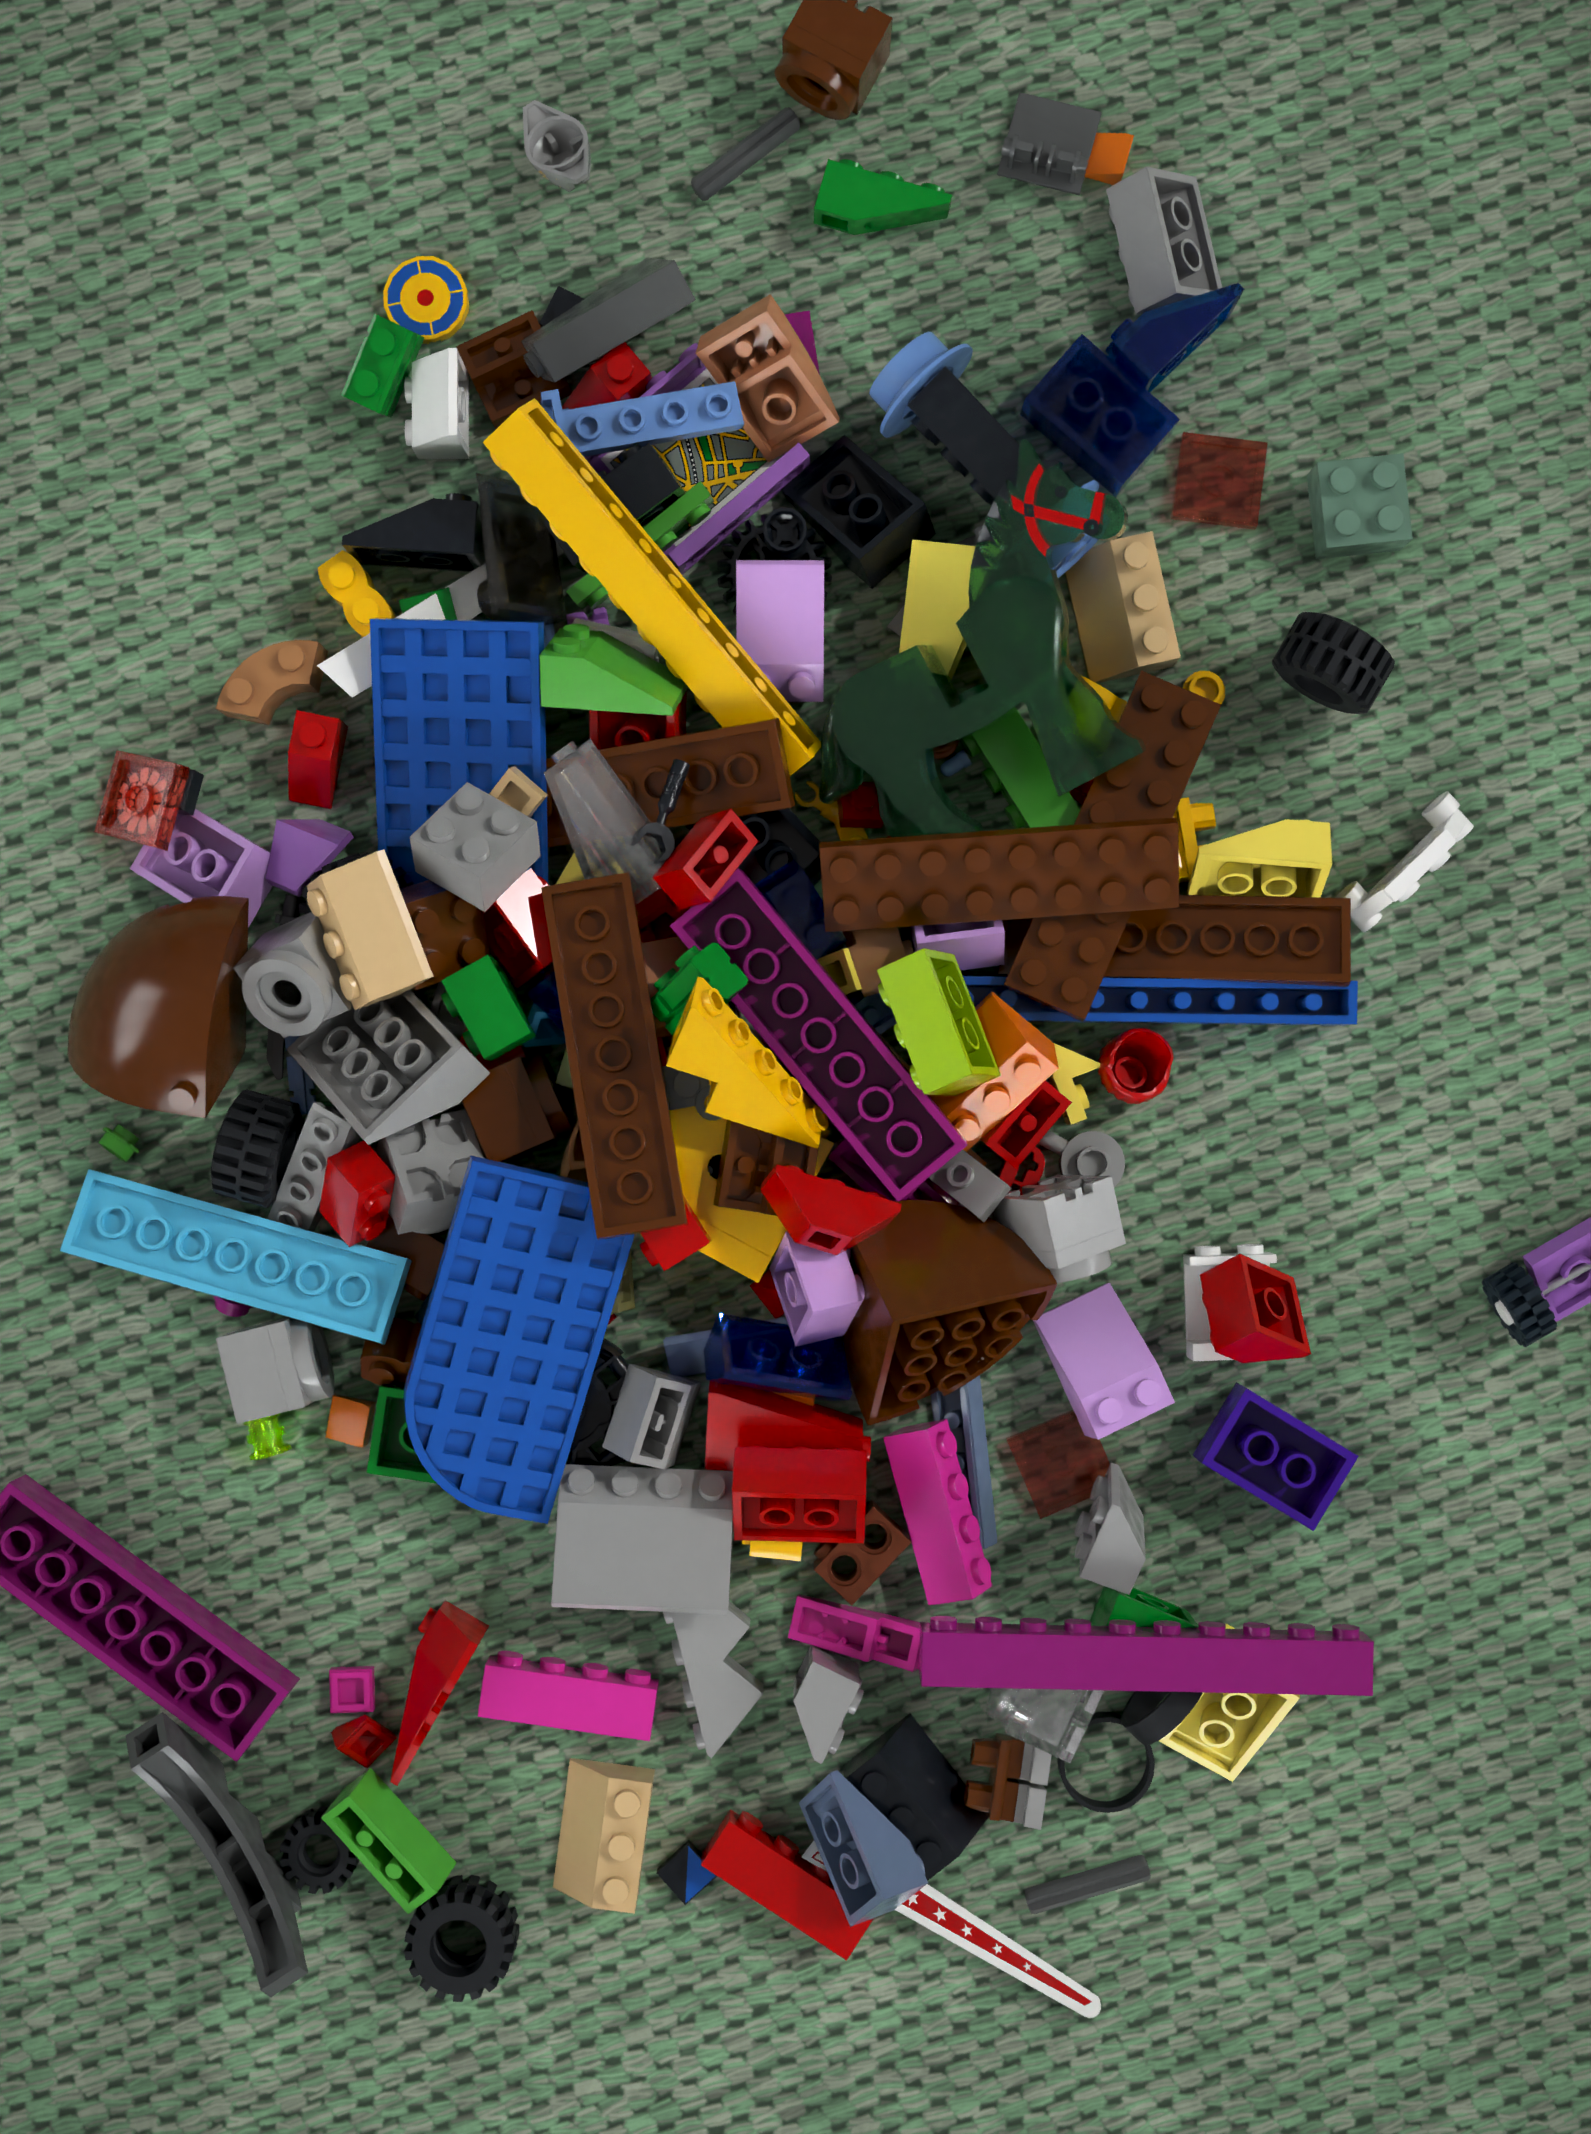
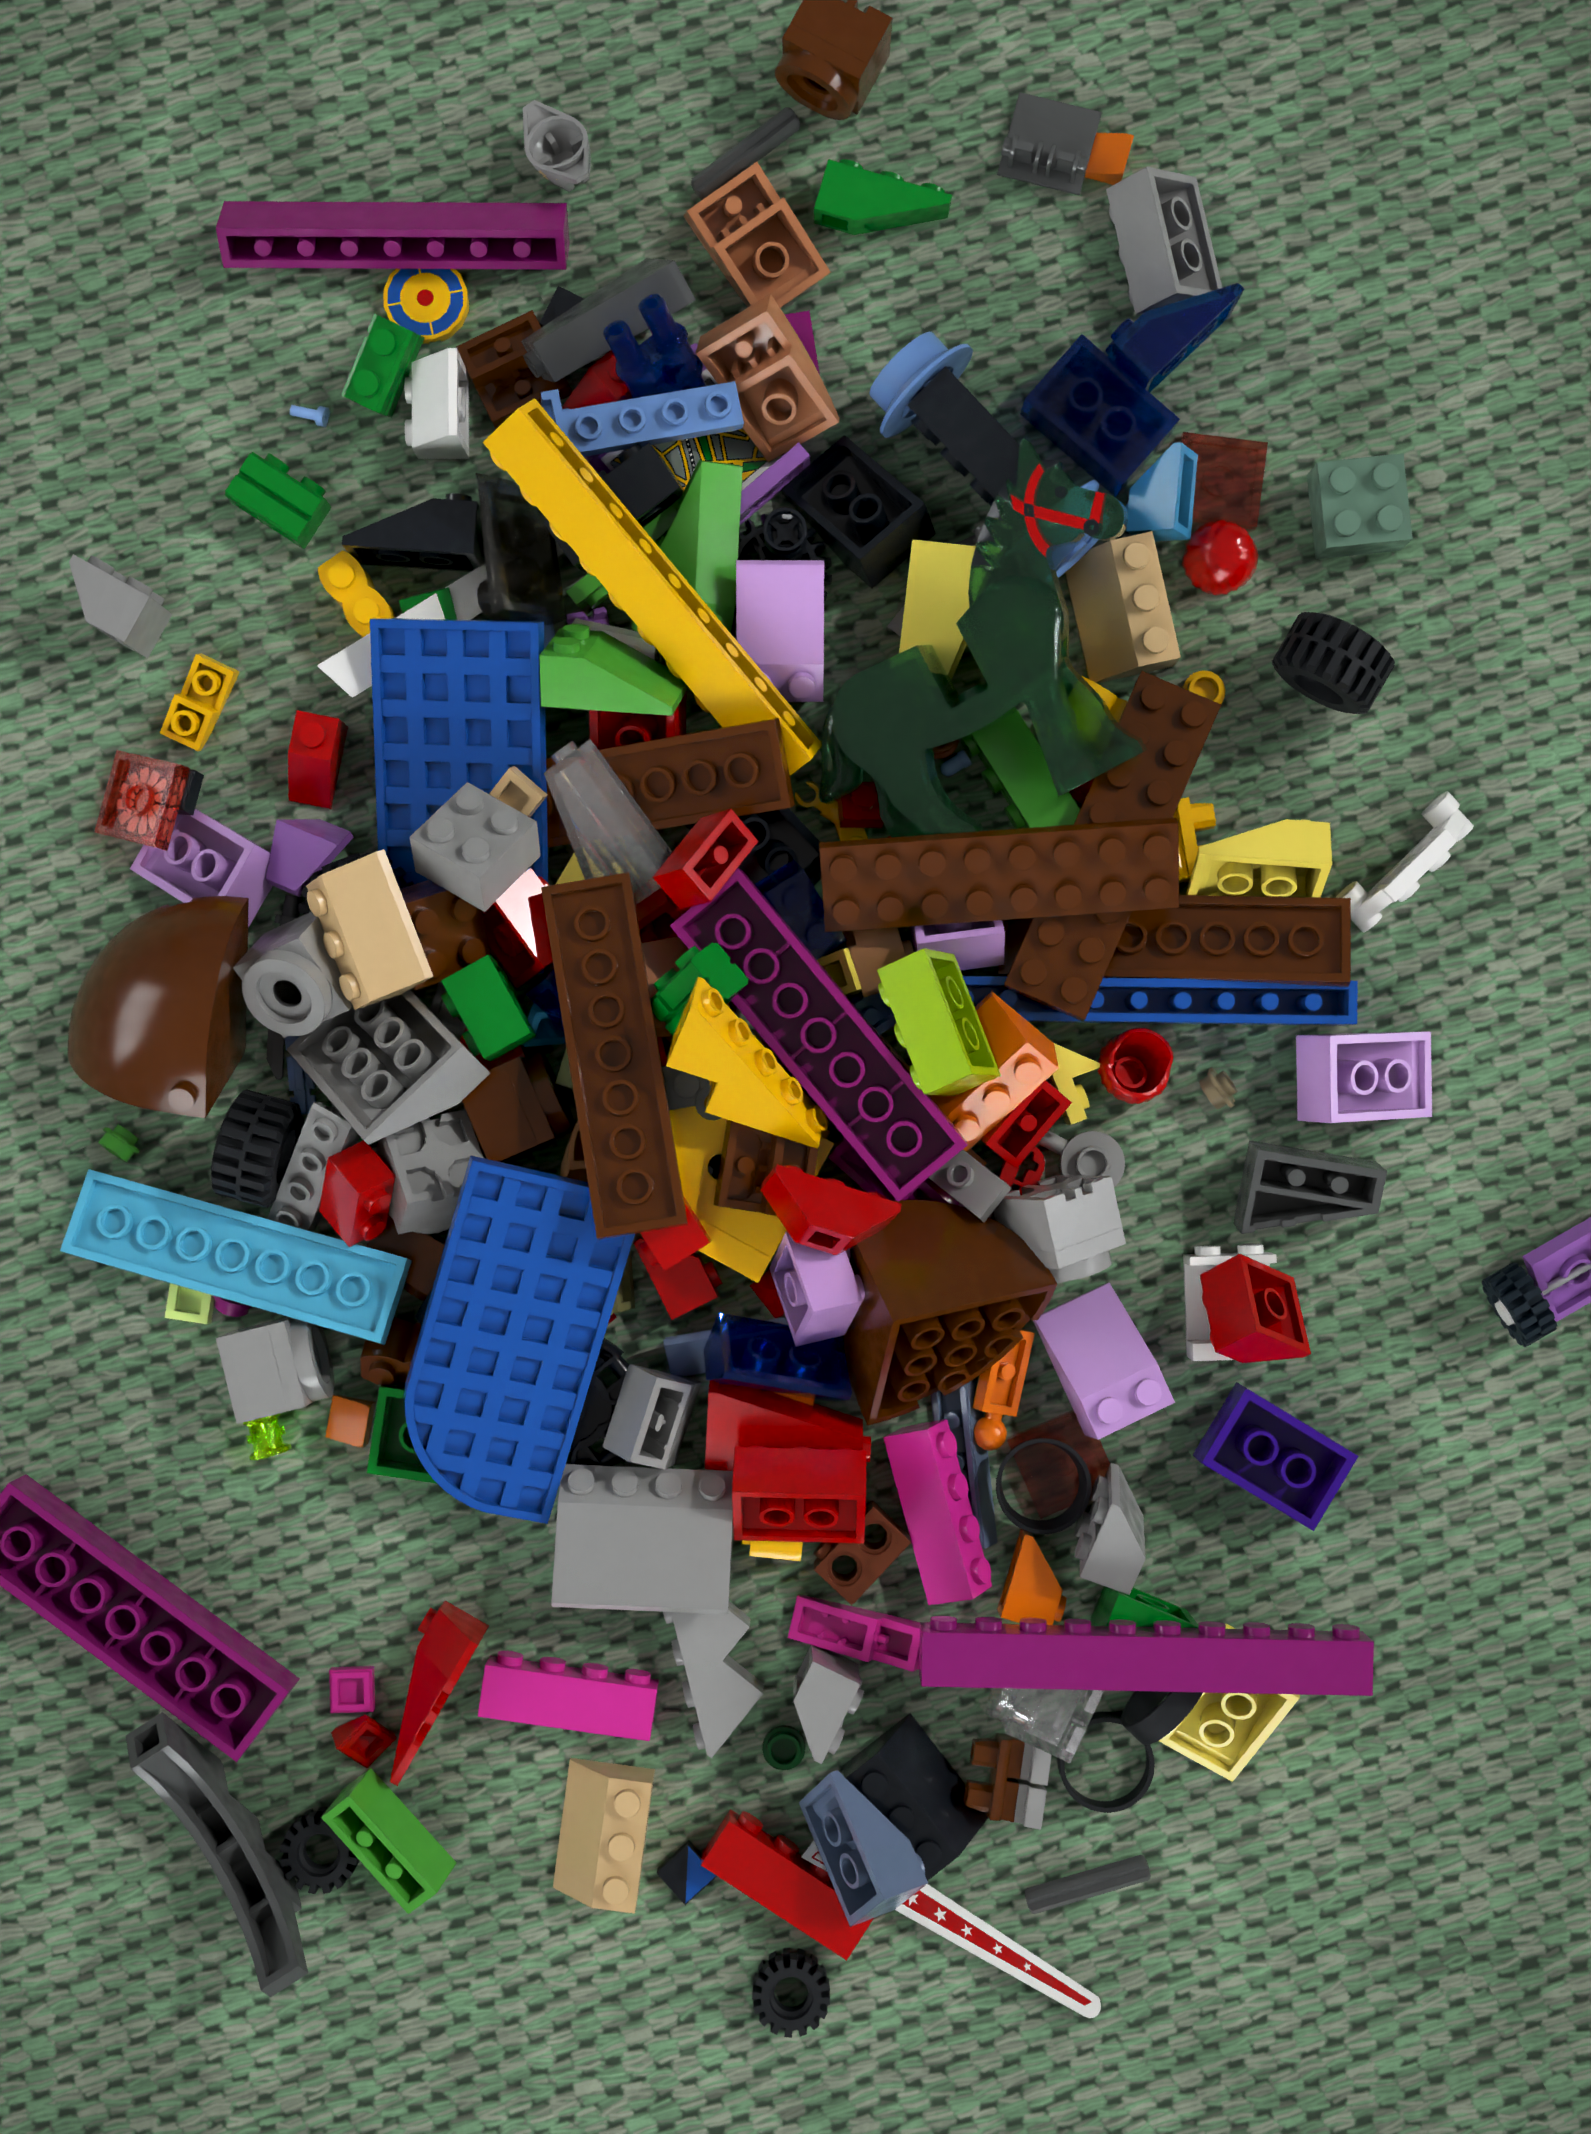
medium nougat brick [216,640,328,725] -> none
black tyre [404,1875,519,2002] -> none
black piece [631,759,690,865] -> none
none -> light grey slope [69,554,172,659]
none -> yellow slope [160,653,240,751]
none -> yellowish green plate [165,1283,215,1324]
none -> magenta brick [216,201,570,270]
none -> green brick [225,452,331,549]
none -> light blue piece [290,405,330,427]
none -> clear blue pin [603,294,707,399]
none -> bright green wedge [631,460,743,633]
none -> red slope [633,1237,723,1320]
none -> nougat slope [683,162,831,308]
none -> black tyre [752,1948,830,2038]
none -> dark green plate [762,1725,805,1770]
none -> orange plate [972,1329,1035,1451]
none -> black tyre [996,1438,1091,1534]
none -> orange slope [997,1529,1067,1625]
none -> dark azure slope [1123,442,1198,542]
none -> red hair [1182,519,1258,596]
none -> dark tan plate [1199,1067,1238,1110]
none -> dark grey wedge [1233,1140,1387,1234]
none -> lavender slope [1296,1031,1432,1123]

